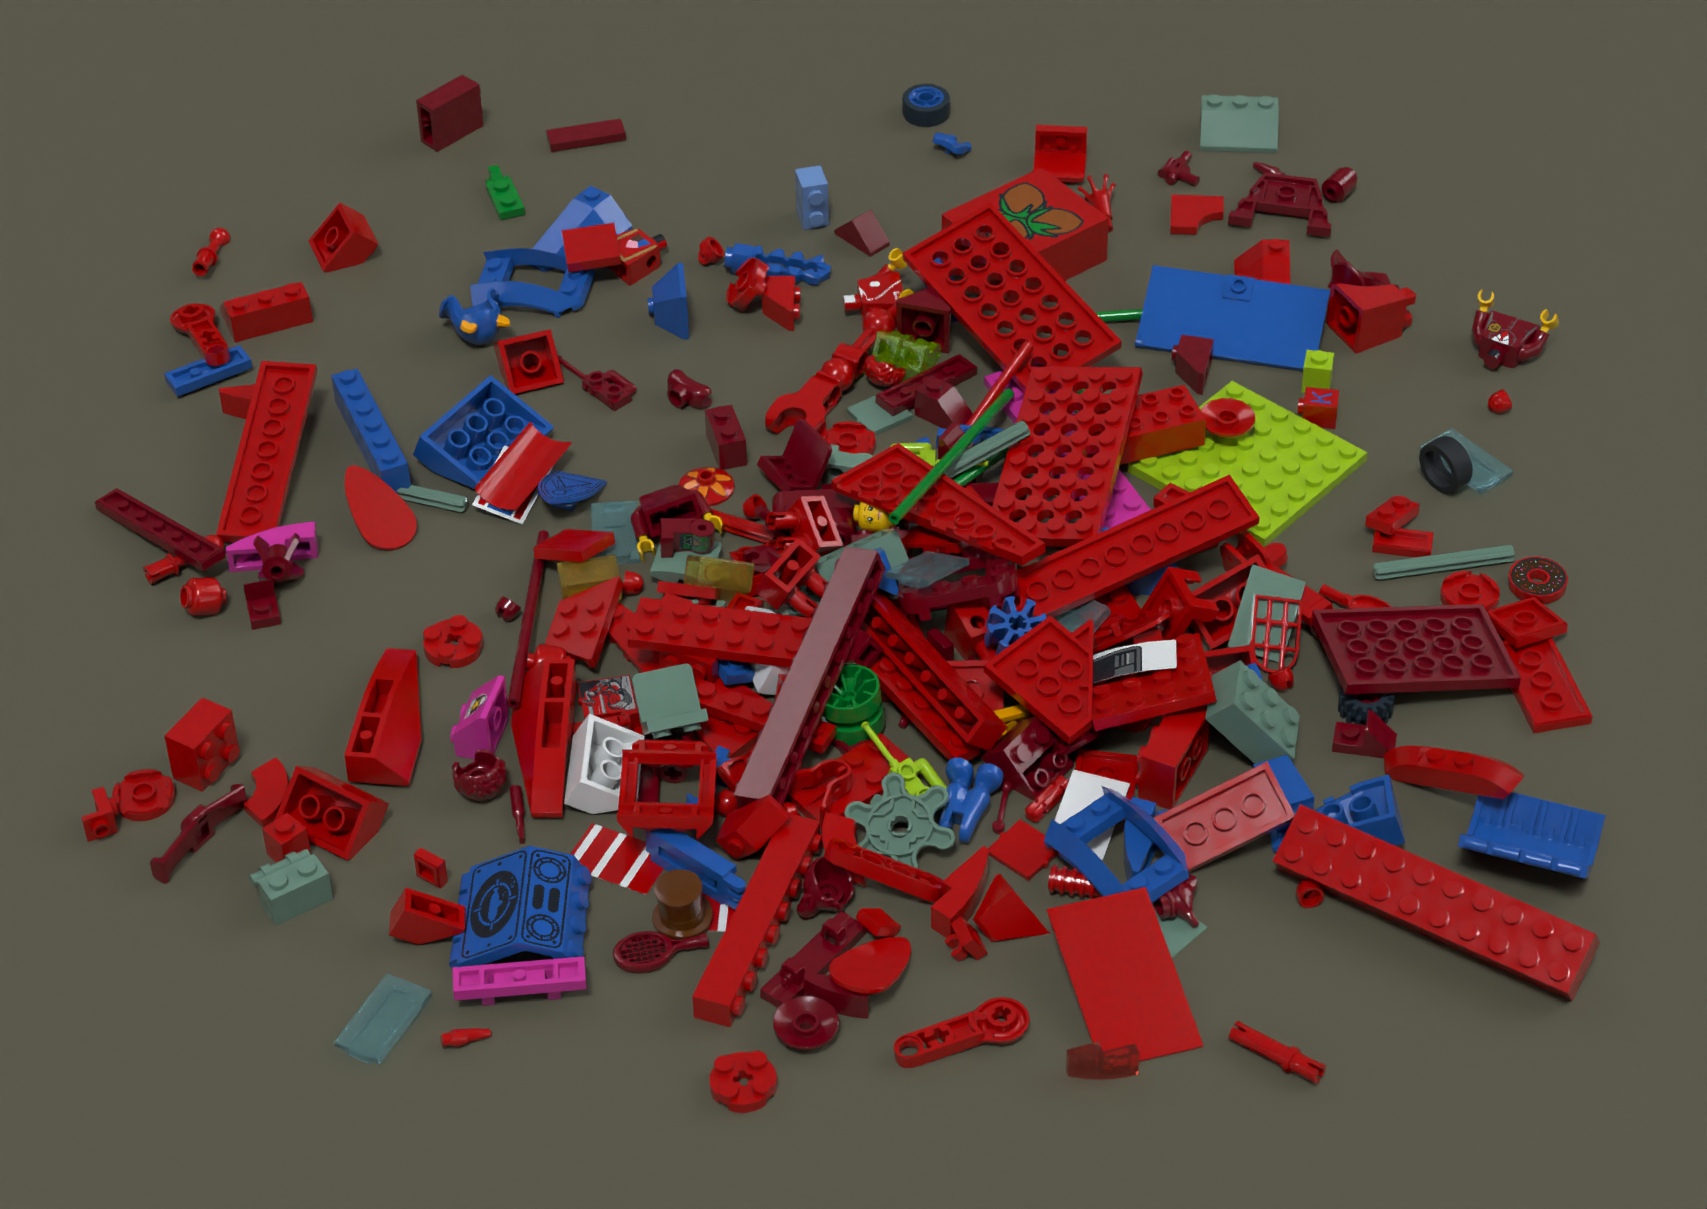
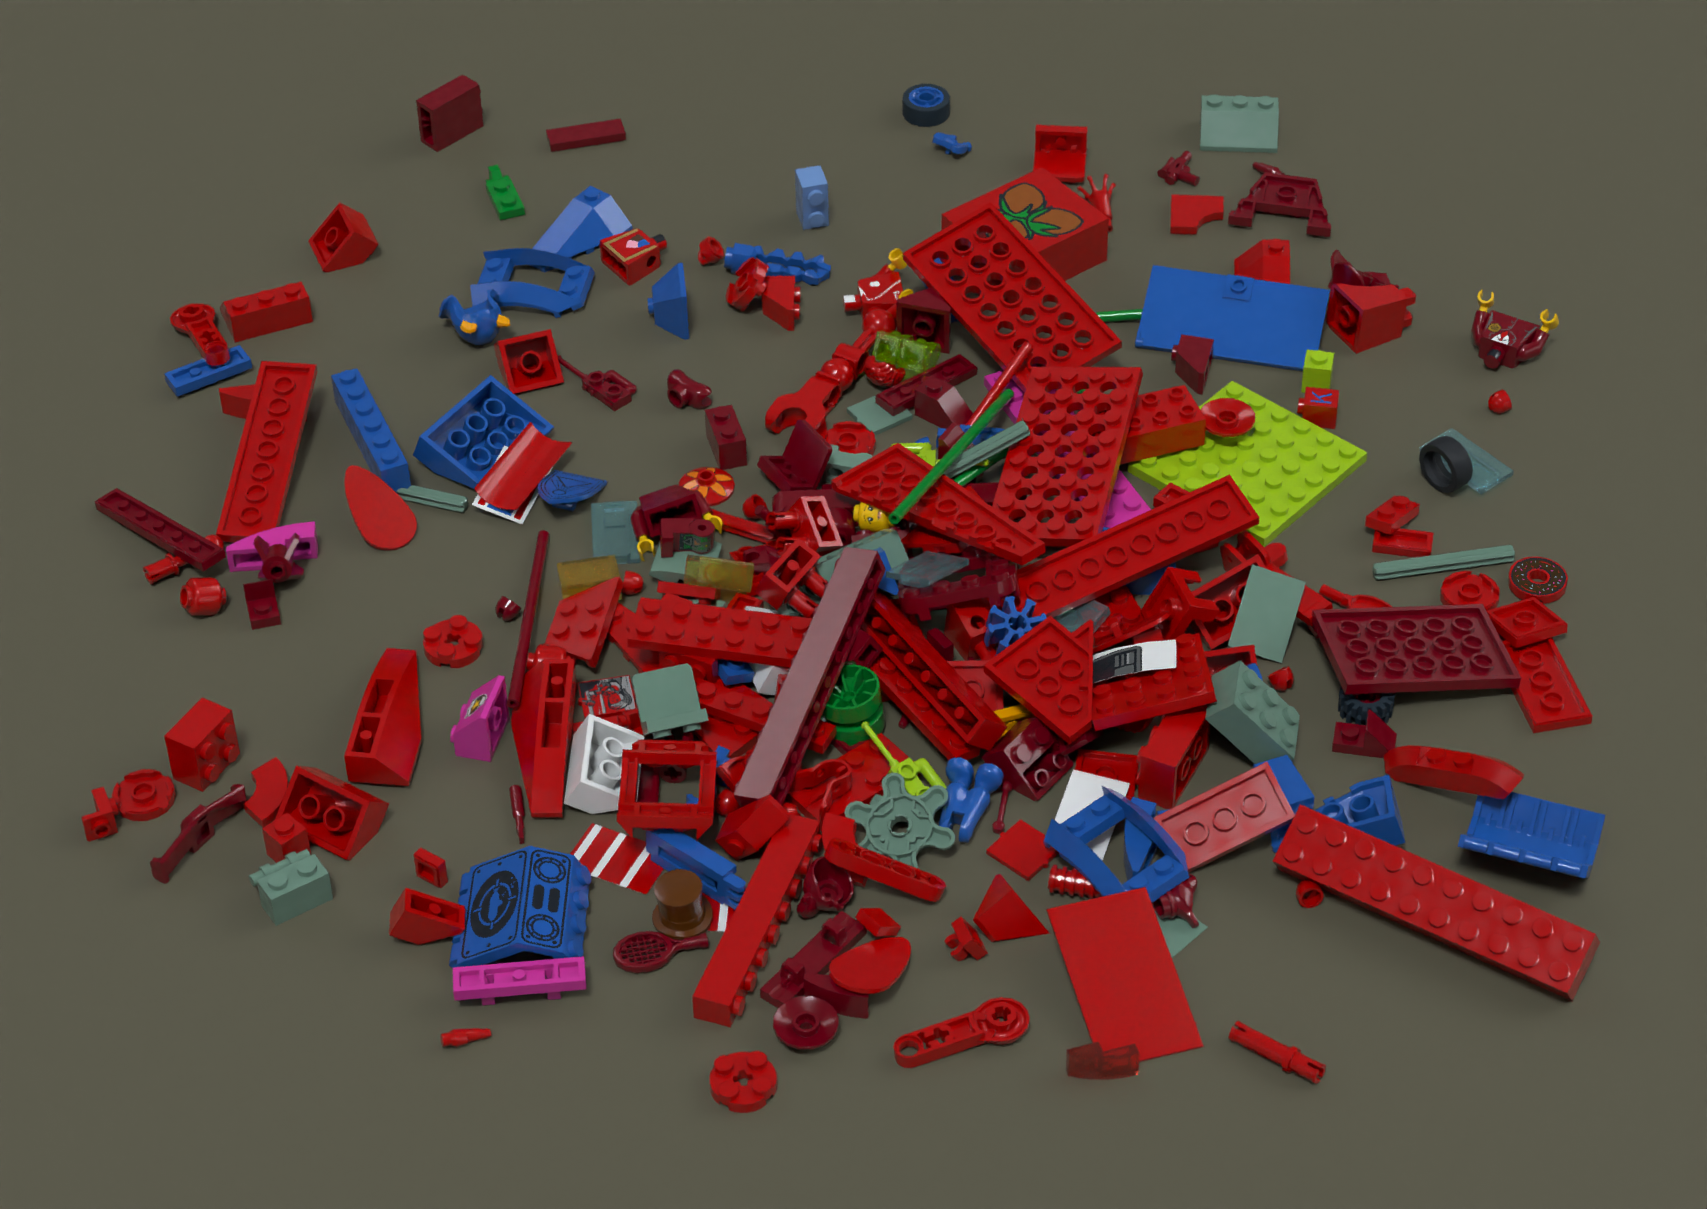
red pin [192,227,230,276] -> none
clear light blue piece [334,973,432,1064] -> none
dark red hair [452,749,507,801] -> none
red tile [533,529,615,562] -> none
red tile [562,223,621,272] -> none
dark red slope [834,209,890,257] -> none
red slope [931,846,988,938] -> none
red axle [1025,775,1069,823] -> none
red window [1249,595,1303,674] -> none
dark red brick [1322,167,1357,202] -> none

